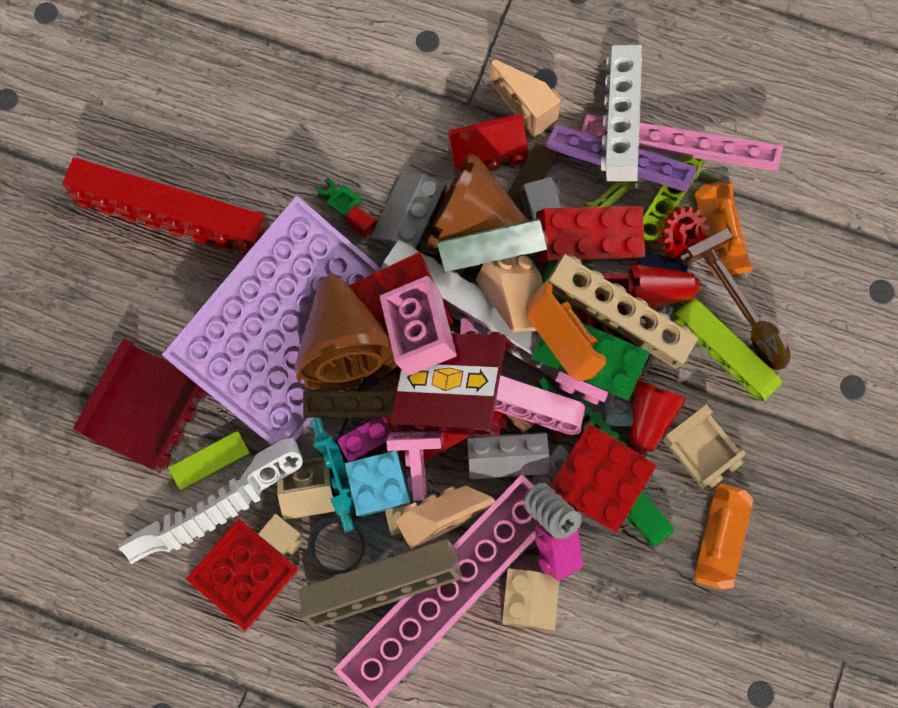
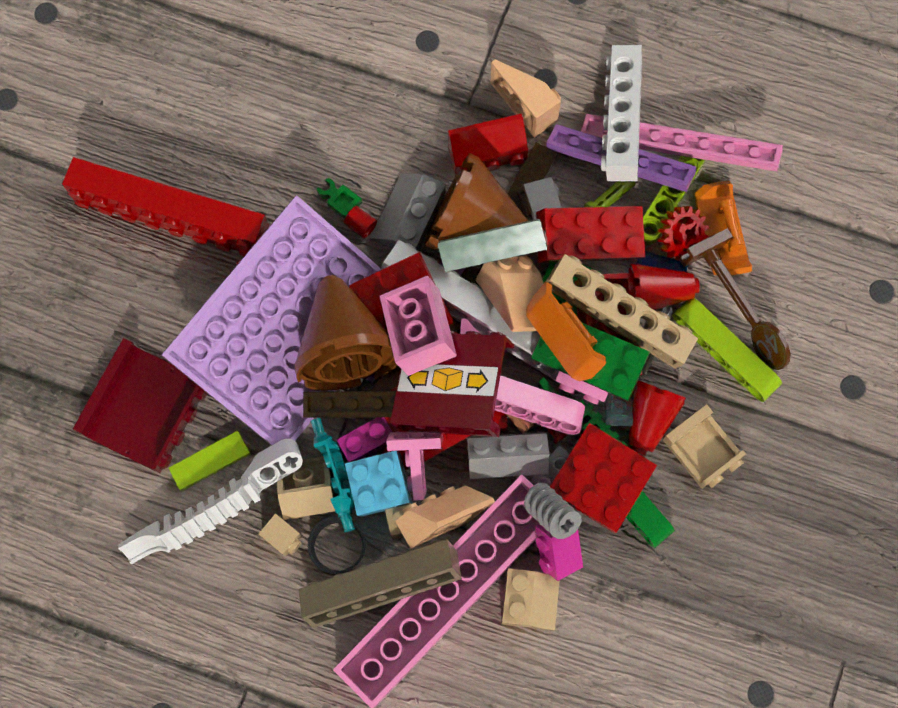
red plate [186,518,299,632] -> none
orange piece [694,483,754,590] -> none

